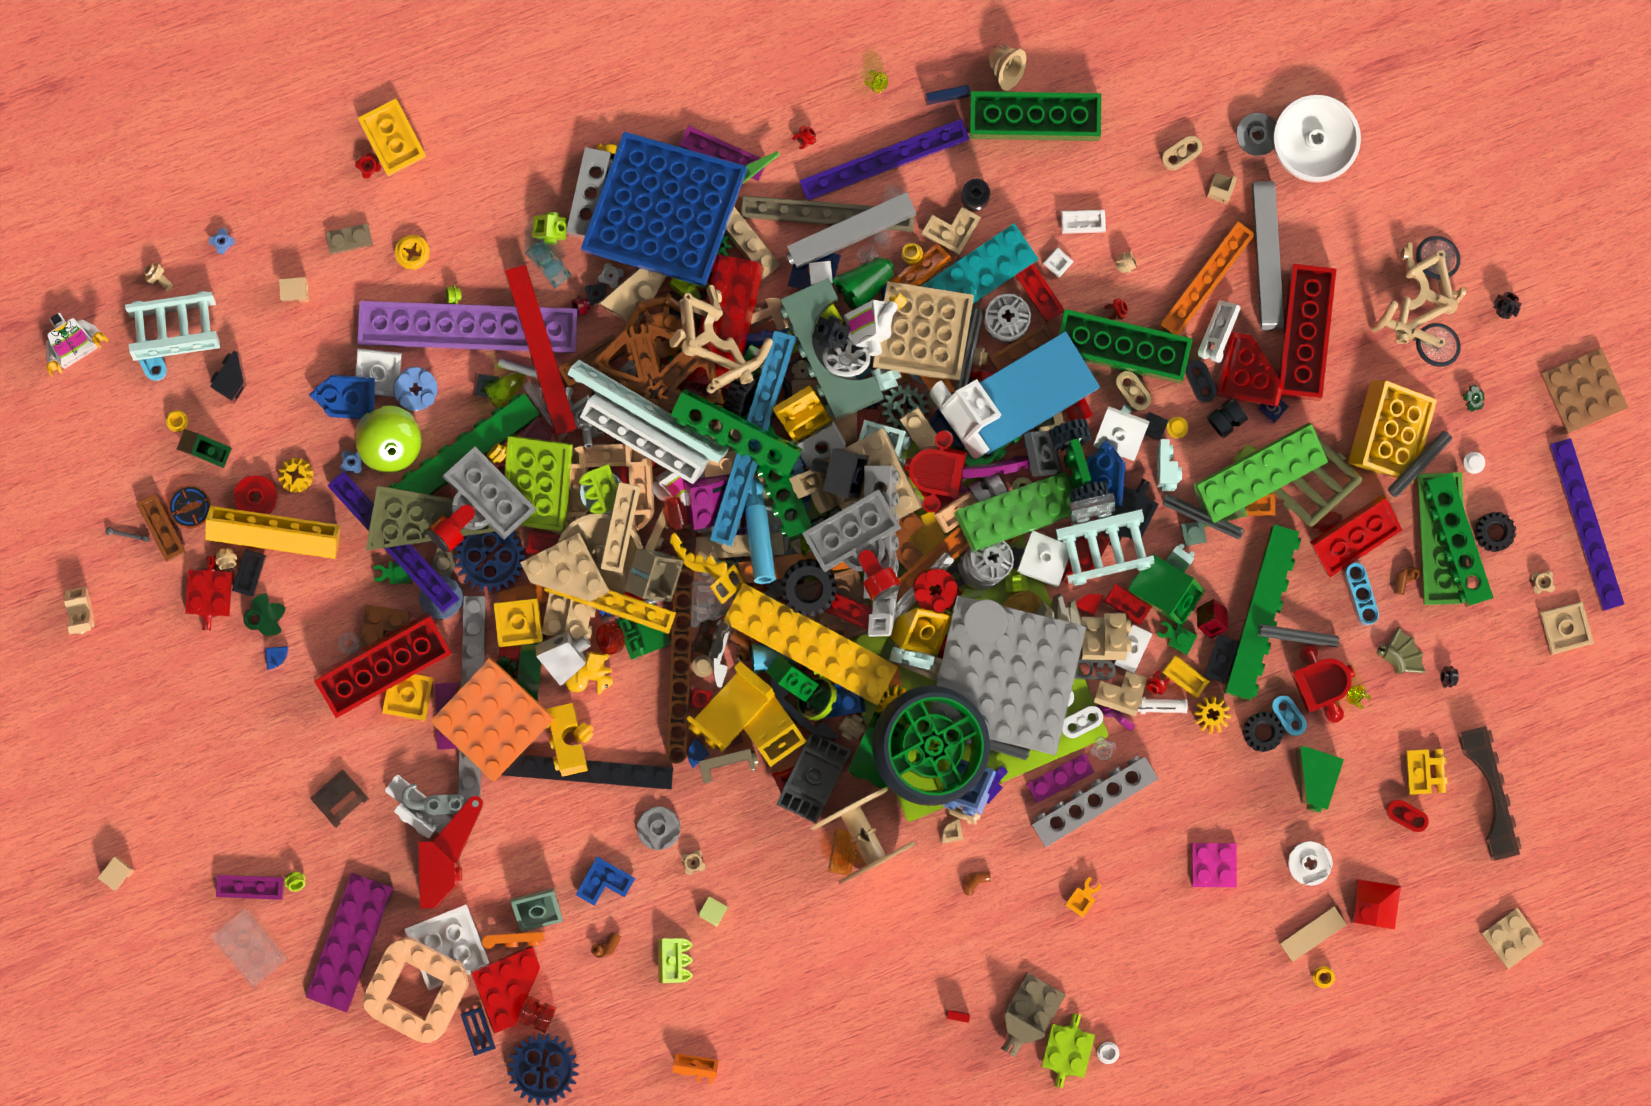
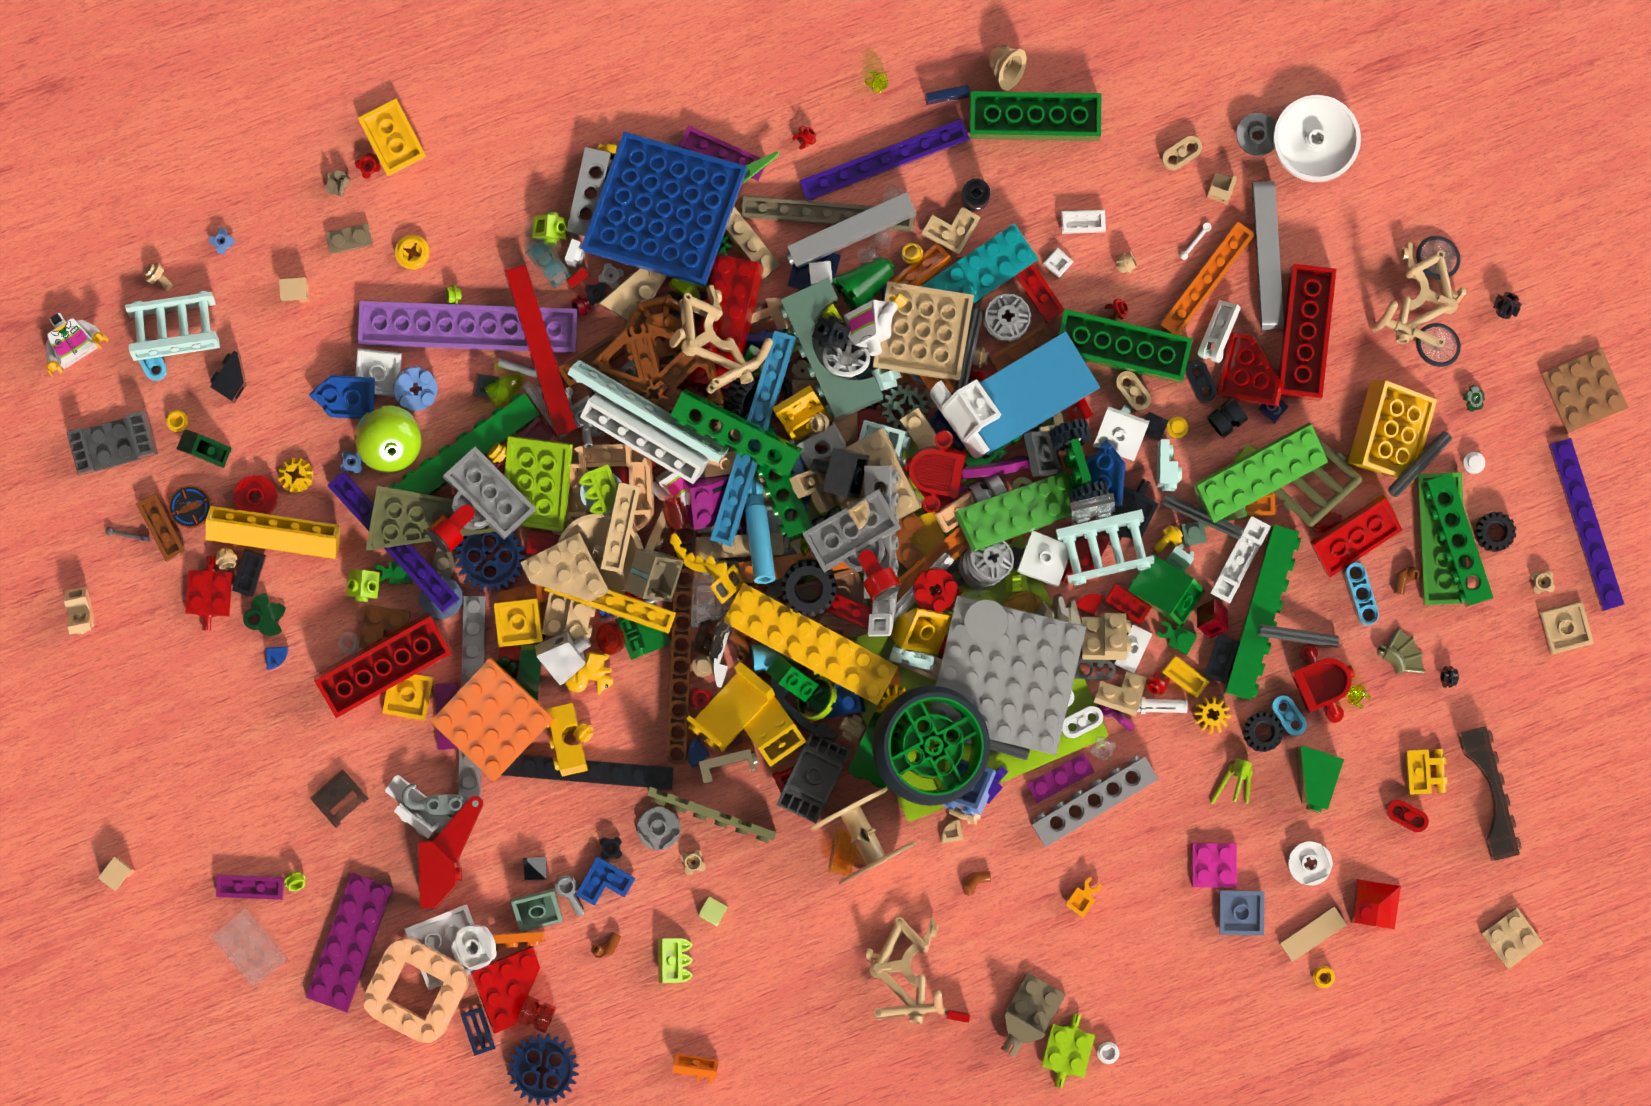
none -> dark grey plate [67,411,158,476]
none -> dark tan arm [325,170,351,197]
none -> lime brick [346,570,380,602]
none -> white plate [452,925,497,970]
none -> black slope [523,857,547,880]
none -> light grey plate [555,875,585,918]
none -> white plate [565,239,585,269]
none -> red tile [567,268,589,290]
none -> black plate [600,837,622,859]
none -> olive wing [647,787,777,843]
none -> tan plate [810,412,829,433]
none -> tan tile [847,499,870,530]
none -> tan piece [866,917,947,1024]
none -> yellow plate [1154,525,1183,553]
none -> white hinge [1180,223,1211,260]
none -> white slope [1210,516,1271,604]
none -> lime plant [1210,759,1253,804]
none -> sand blue plate [1219,890,1264,936]

